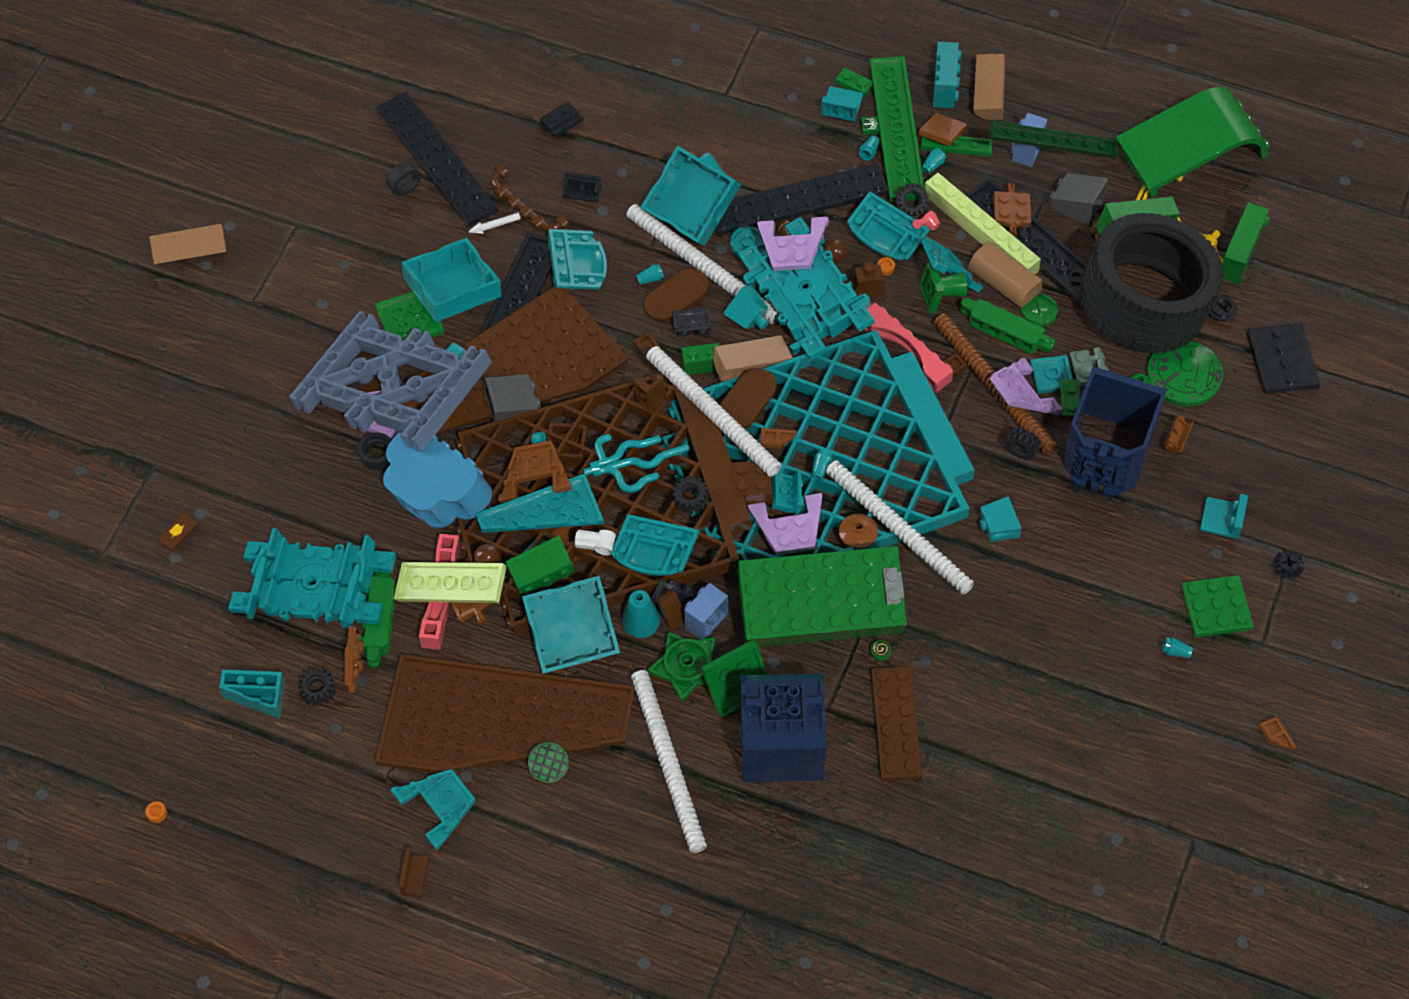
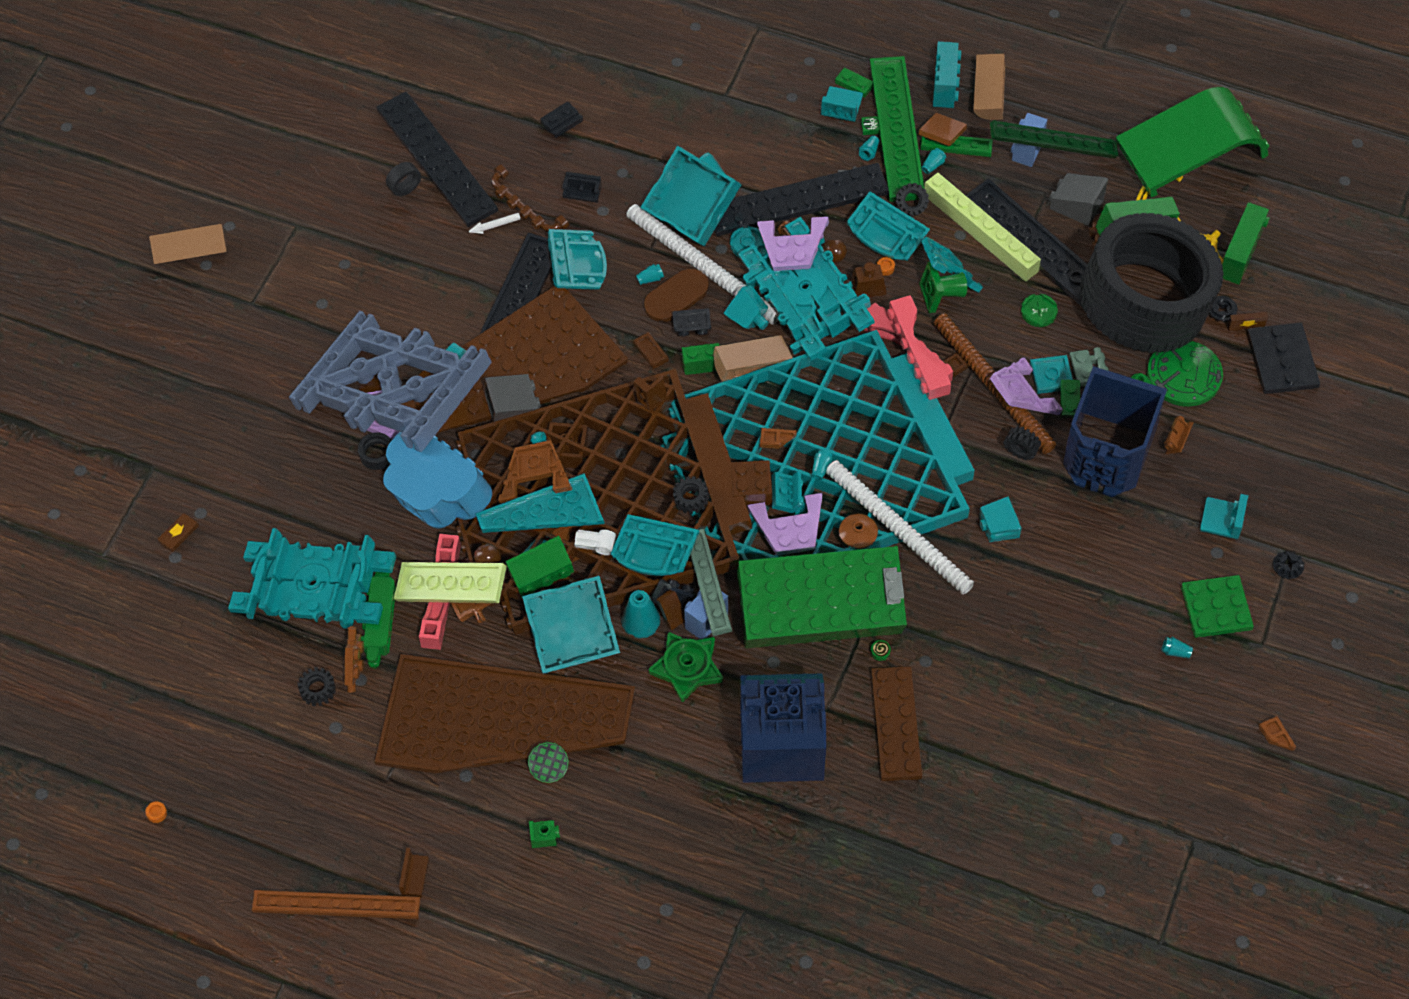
teal wedge [219,670,285,718] -> none
green plate [375,292,445,341] -> none
teal wing [390,769,476,851] -> none
teal tile [401,238,501,322] -> none
teal plant [583,434,690,493] -> none
white piece [631,670,707,853] -> none
white piece [646,346,781,476] -> none
green plate [701,640,767,718] -> none
reddish brown tile [720,368,776,429] -> none
coral bar [913,210,940,231] -> none
green hinge [960,298,1055,354] -> none
medium nougat brick [968,241,1042,308] -> none
dark orange plate [993,183,1031,237] -> none
none -> dark orange tile [252,890,421,919]
none -> green brick [529,820,560,848]
none -> sand green tile [691,529,732,636]
none -> coral arch [887,295,951,400]
none -> reddish brown tile [1227,312,1268,331]

